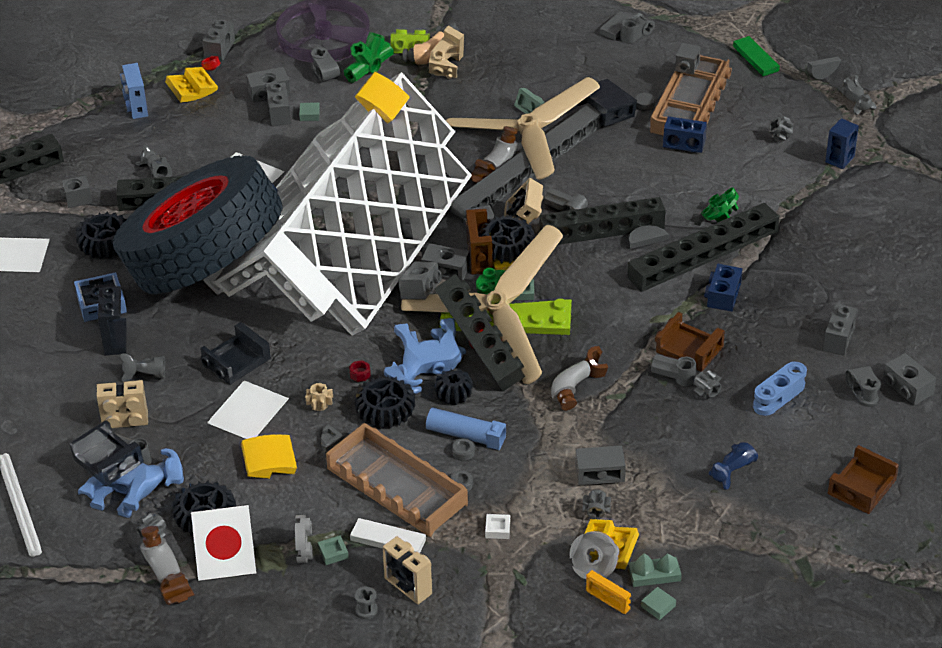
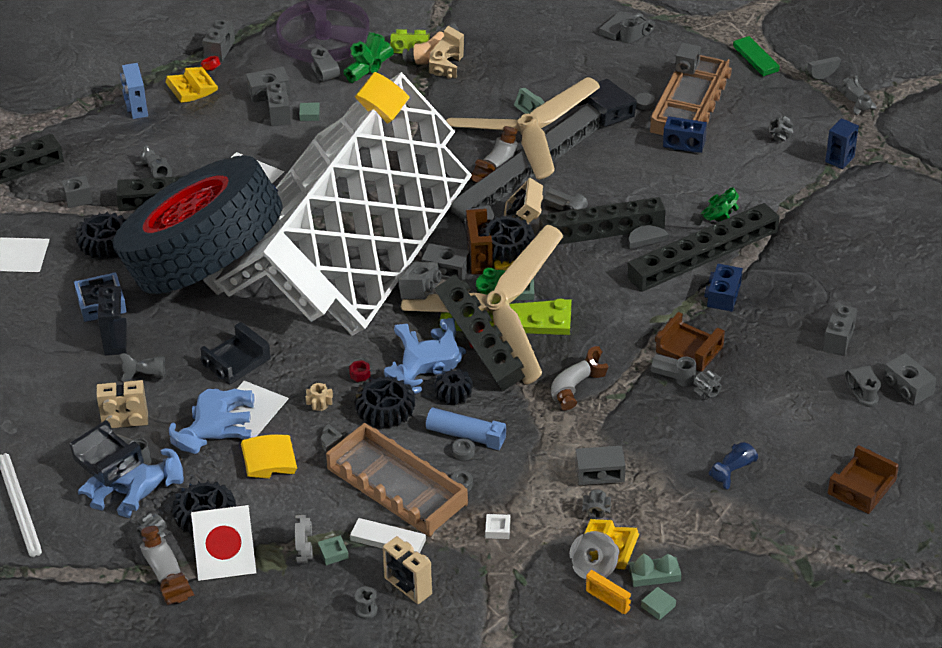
medium blue piece [753,362,807,416] -> none
none -> medium blue animal [168,388,255,454]

